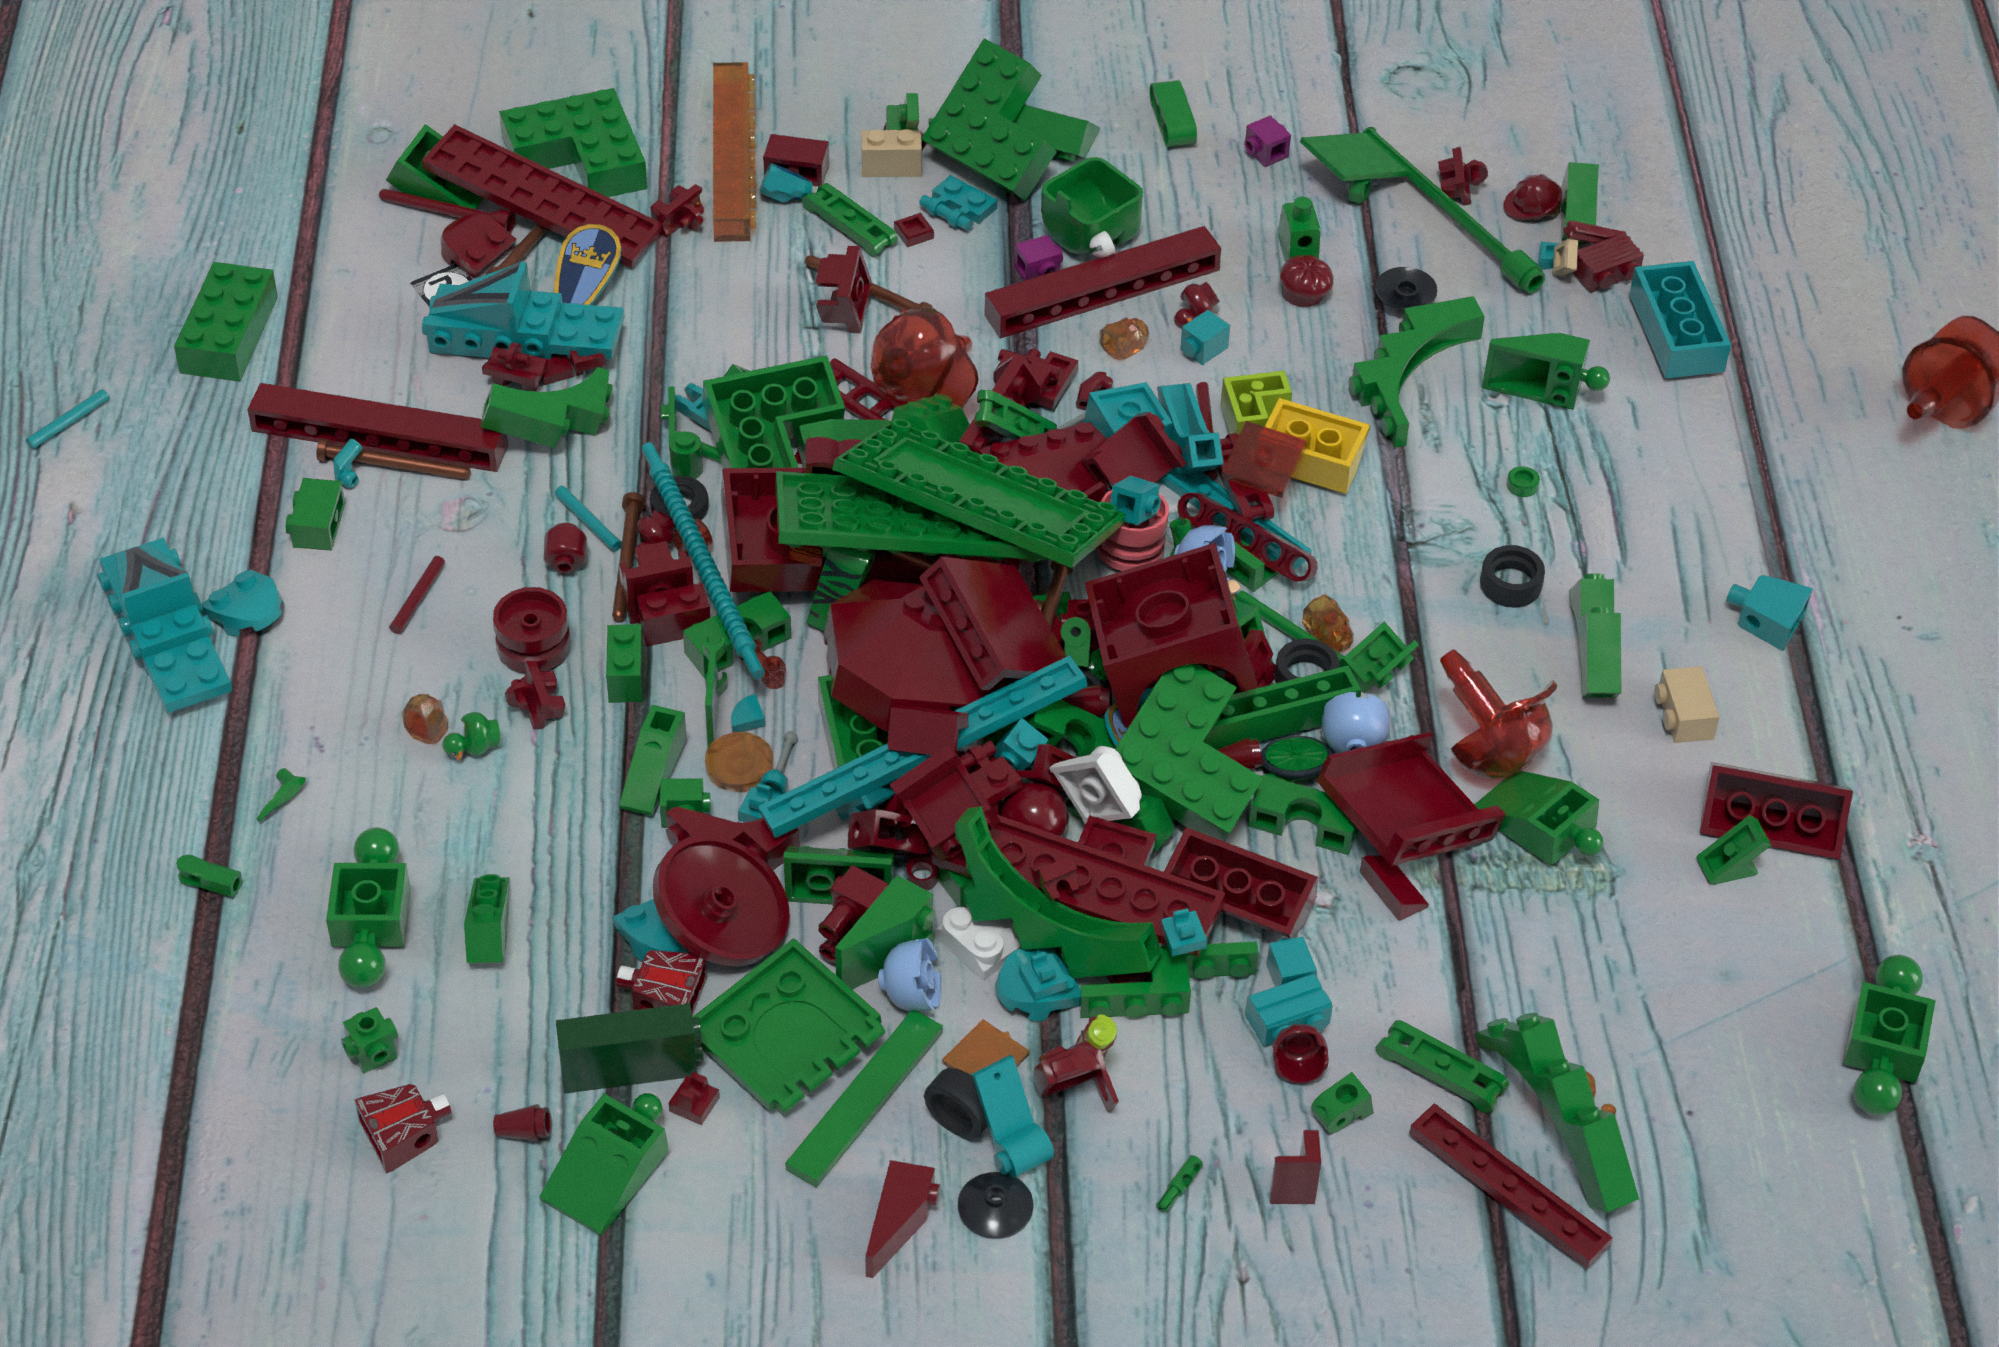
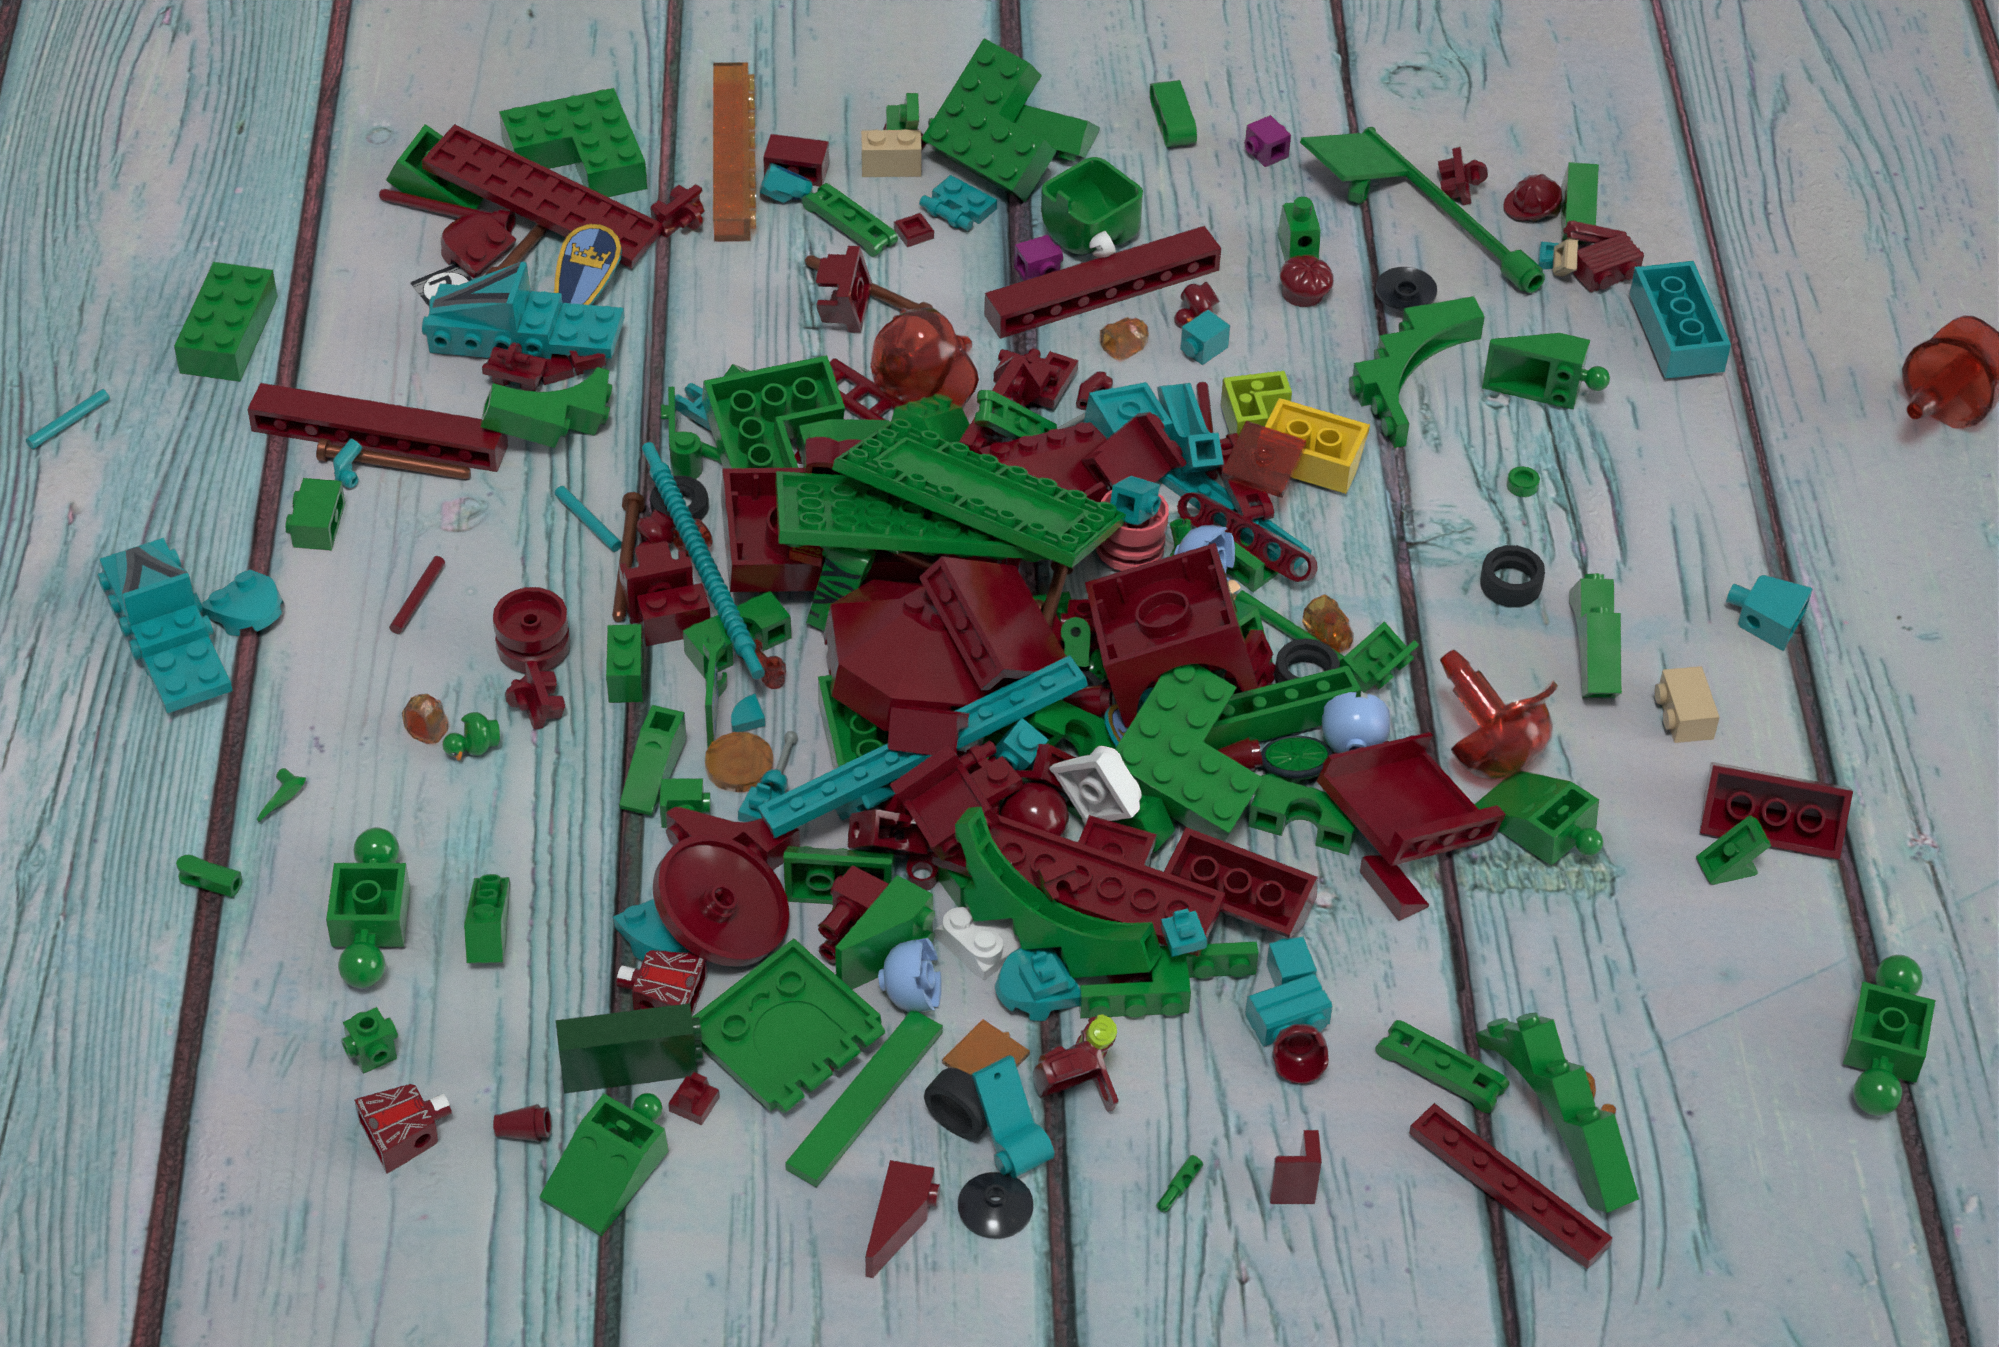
dark red head [543,523,587,573] -> none
green leg [1311,1072,1374,1134] -> none

